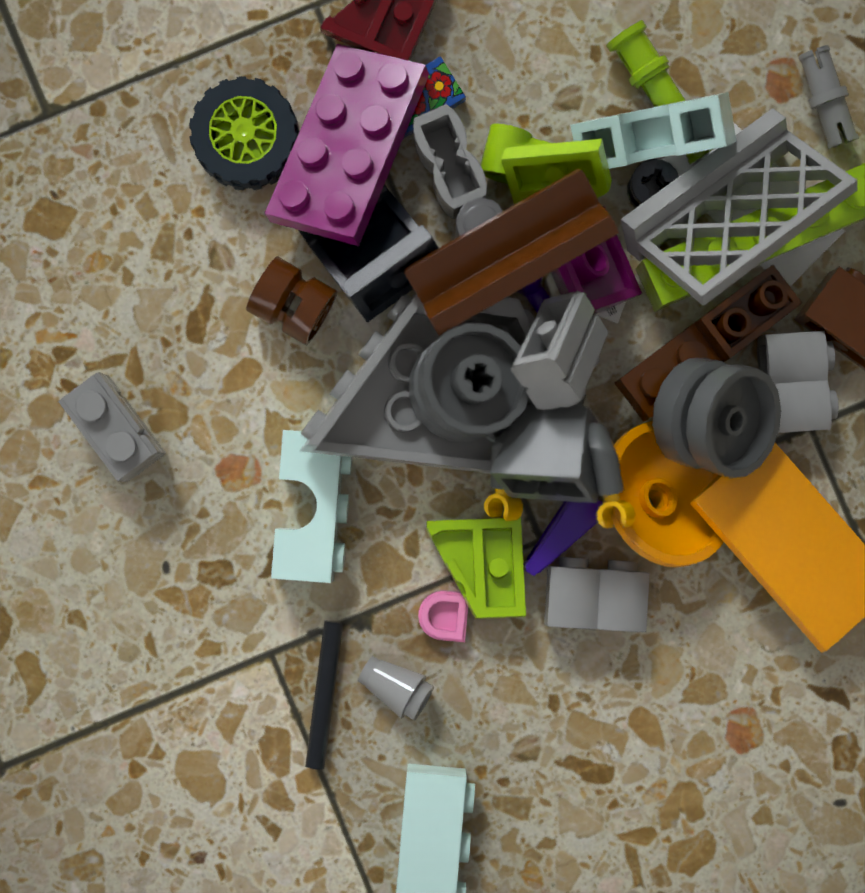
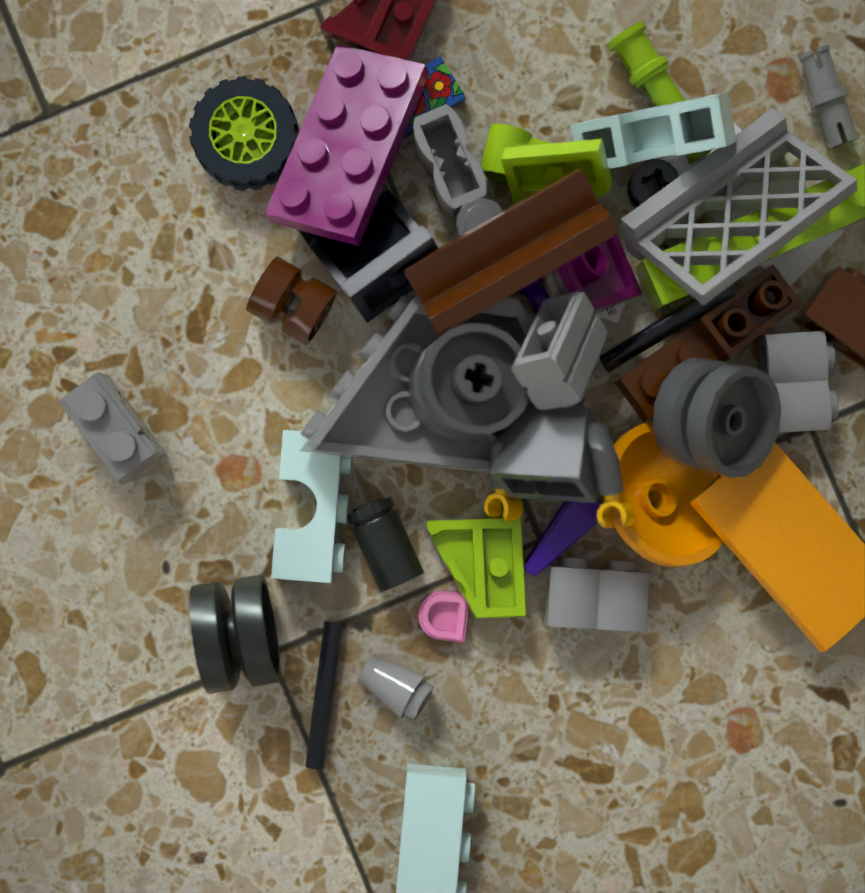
none -> pearl dark grey wheel [189,574,281,694]
none -> pearl dark grey piece [347,496,424,592]
none -> black bar [600,286,735,373]

